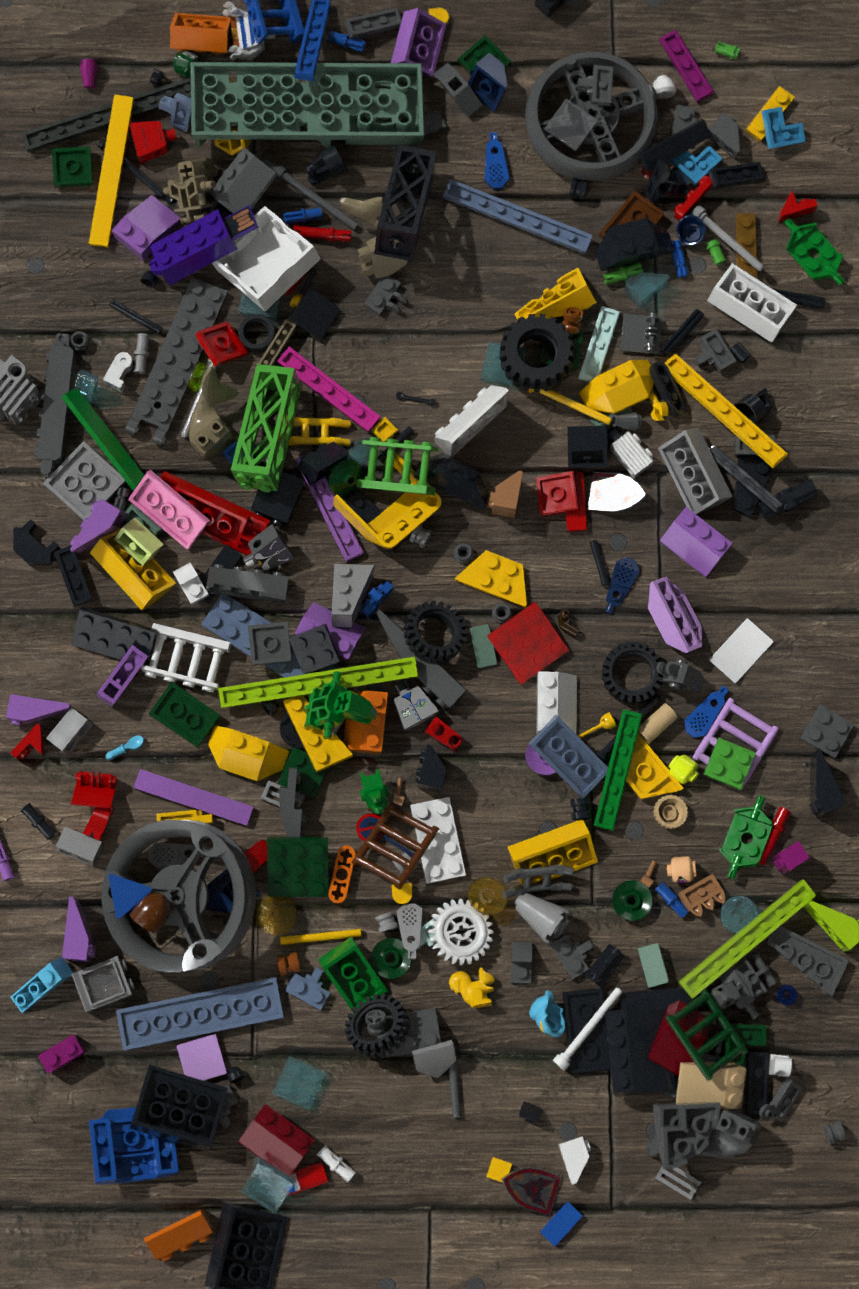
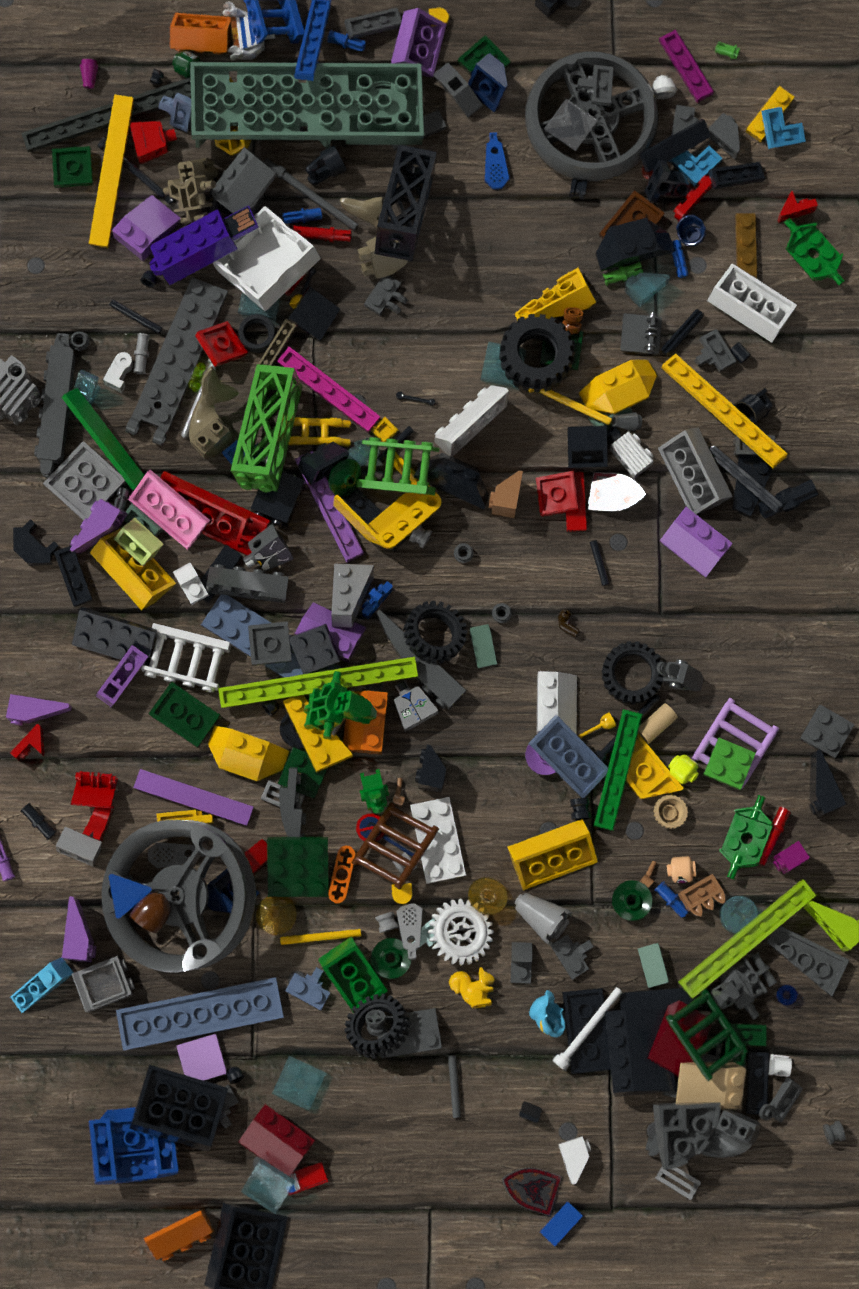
magenta brick [38,1034,87,1074] -> none
light grey hinge [46,707,93,756] -> none
medium azure piece [105,735,145,761] -> none
dark orange wheel [277,952,301,976] -> none
white pin [317,1145,356,1182] -> none
light grey slope [412,1040,456,1078] -> none
red leg [424,717,464,752] -> none
sand blue plate [443,179,593,254] -> none
yellow wing [455,550,527,608] -> none
yellow tile [486,1157,512,1183] -> none
red plate [487,602,569,685] -> none
dark grey piece [502,865,574,899] -> none
light aqua tile [579,306,620,382] -> none
black hinge [585,943,625,988] -> none
dark blue piece [605,557,640,615] -> none
lavender wedge [648,577,702,653] -> none
black plate [649,361,686,417] -> none
yellow bar [649,388,668,421] -> none
blue piece [684,686,729,738] -> none
light grey piece [691,205,764,271] -> none
bright green pin [707,239,726,265] -> none
white sticker [709,618,773,683] -> none
black axle [771,288,826,309] -> none

